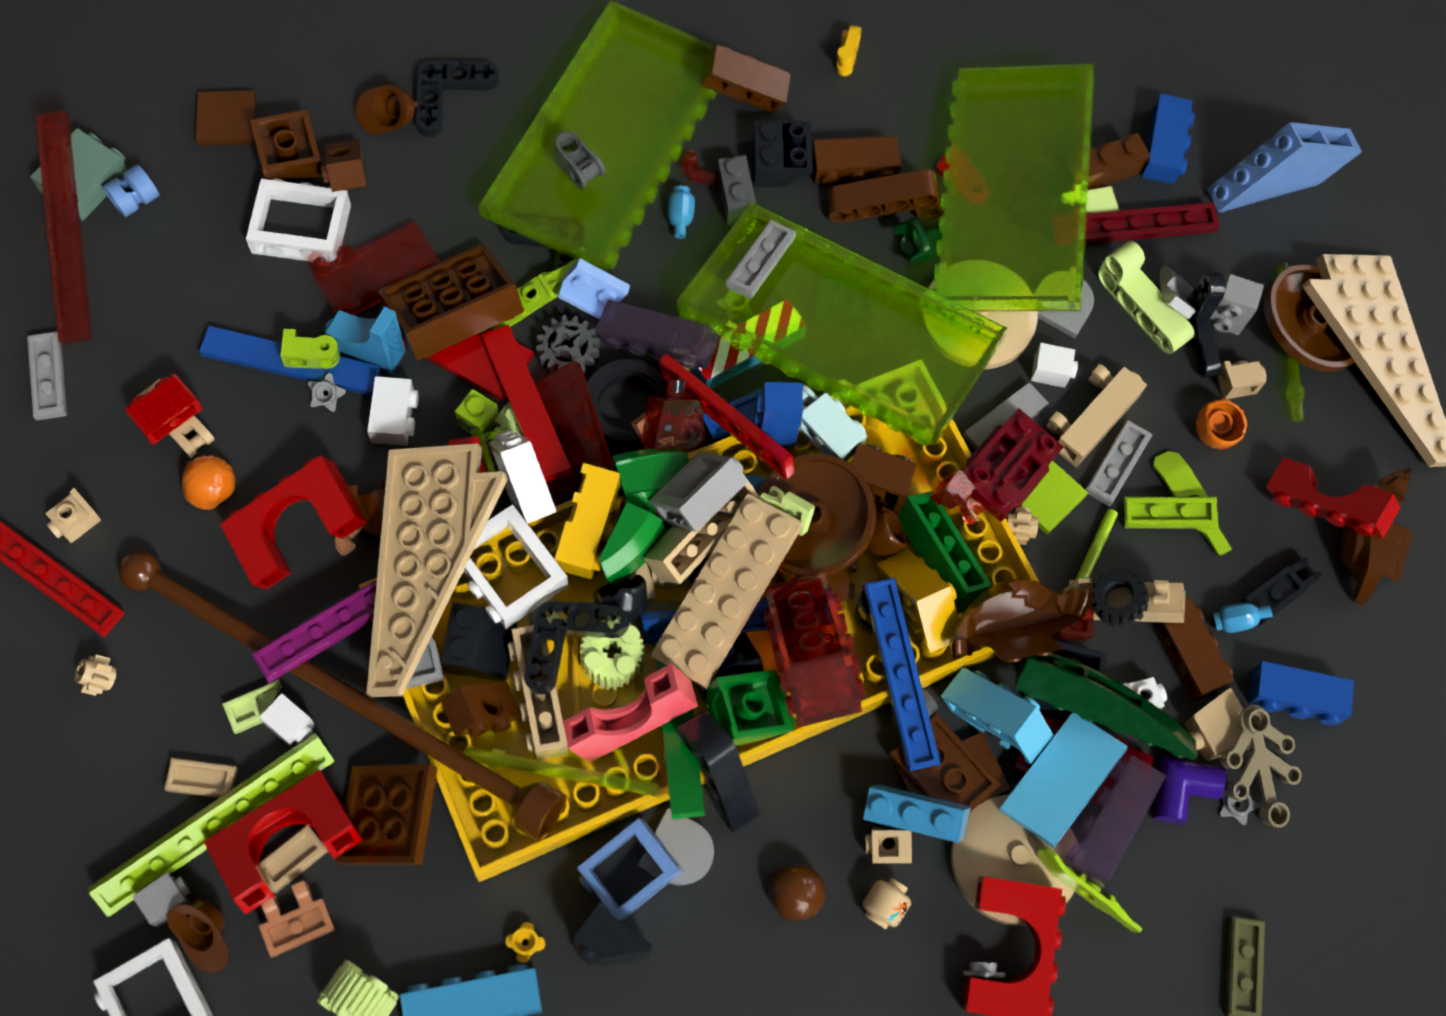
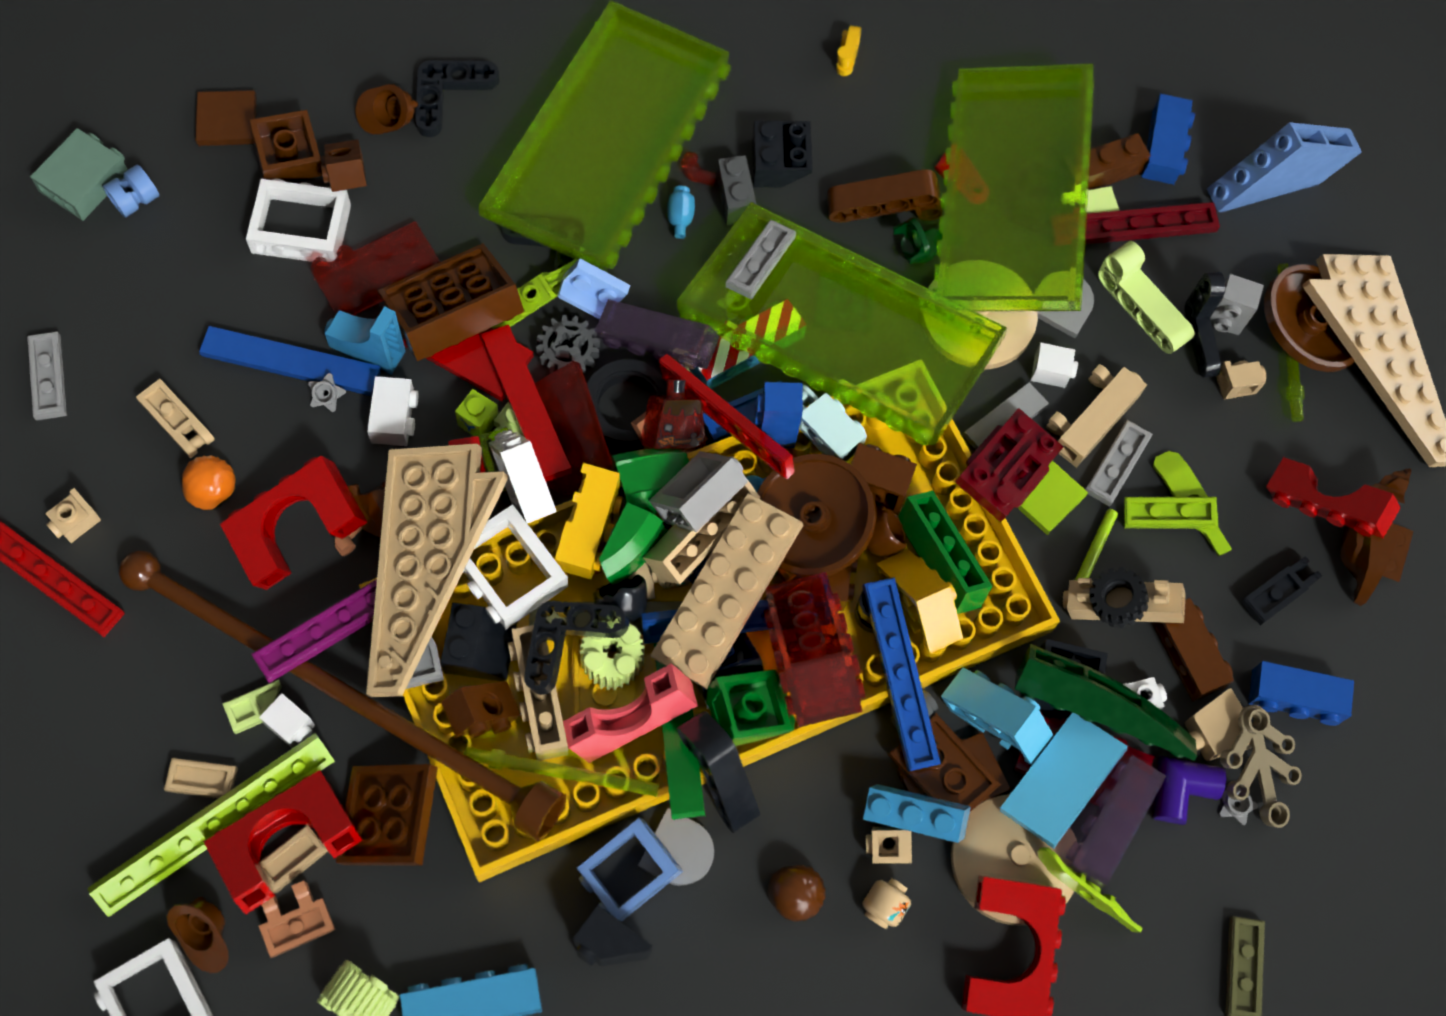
clear red plate [35,110,92,344] -> none
tan gear [75,654,116,696] -> none
red brick [125,374,203,446] -> none
light grey brick [132,873,191,928] -> none
lime leg [280,329,340,369] -> none
yellow plate [505,922,545,963] -> none
dark grey piece [555,132,606,189] -> none
reddish brown brick [700,44,791,114] -> none
yellowish green plate [760,486,815,536] -> none
reddish brown brick [812,136,901,185] -> none
clear red piece [930,469,986,525] -> none
reddish brown animal [949,579,1094,662] -> none
light grey plate [963,961,1006,977] -> none
tan gear [1006,507,1038,545] -> none
clear red piece [1055,609,1094,641] -> none
light grey slope [1160,264,1196,320] -> none
orange hair [1195,398,1248,450] -> none
dark azure plant [1213,602,1273,633] -> none

